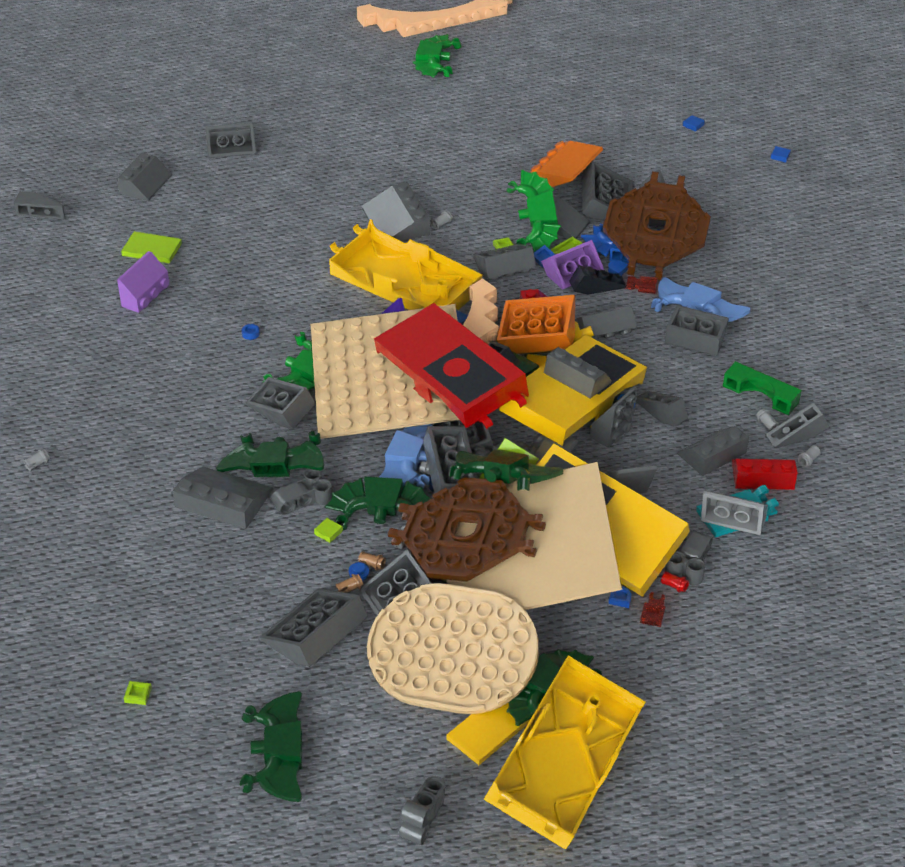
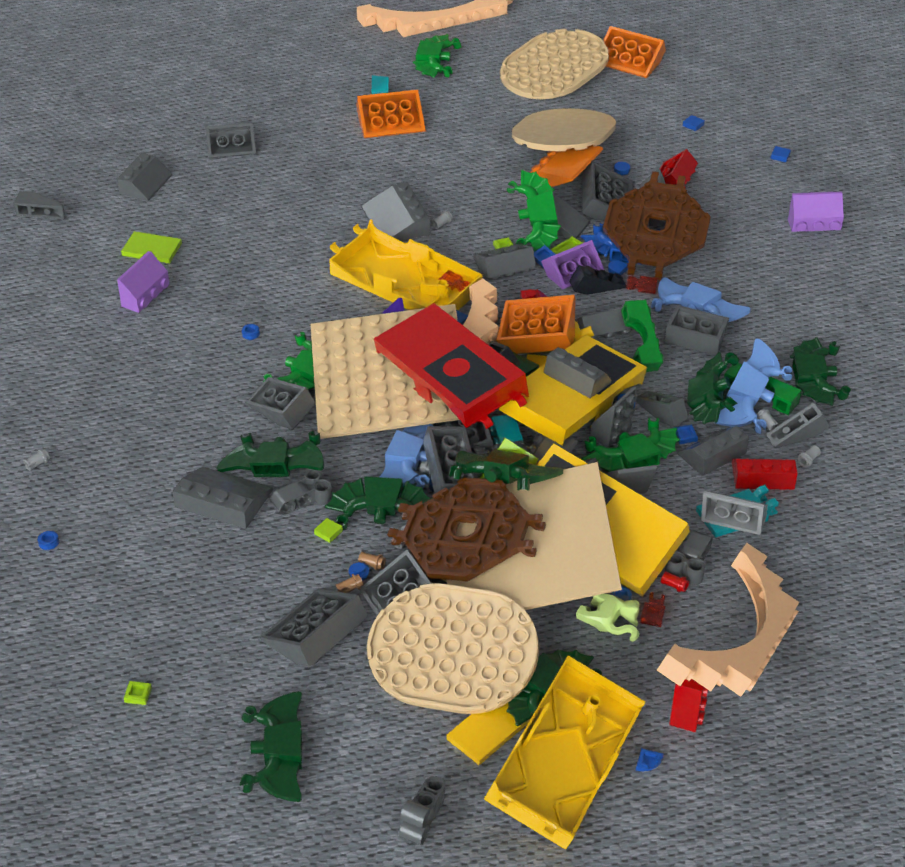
none -> blue tile [38,531,59,550]
none -> orange slope [356,90,426,138]
none -> teal piece [371,75,389,94]
none -> clear red plate [438,270,470,292]
none -> teal brick [489,415,523,445]
none -> tan tile [500,29,609,99]
none -> tan tile [512,109,616,151]
none -> yellowish green animal [576,594,640,642]
none -> green torso [581,418,680,472]
none -> orange slope [603,26,666,78]
none -> blue tile [614,162,630,175]
none -> green arch [621,300,664,372]
none -> blue tile [636,748,664,771]
none -> light nougat arch [657,543,799,696]
none -> red slope [659,149,698,188]
none -> red slope [669,678,709,733]
none -> blue tile [674,424,698,444]
none -> dark green torso [687,352,739,425]
none -> medium blue torso [714,338,792,434]
none -> medium lavender slope [788,192,844,232]
none -> dark green torso [790,337,851,406]

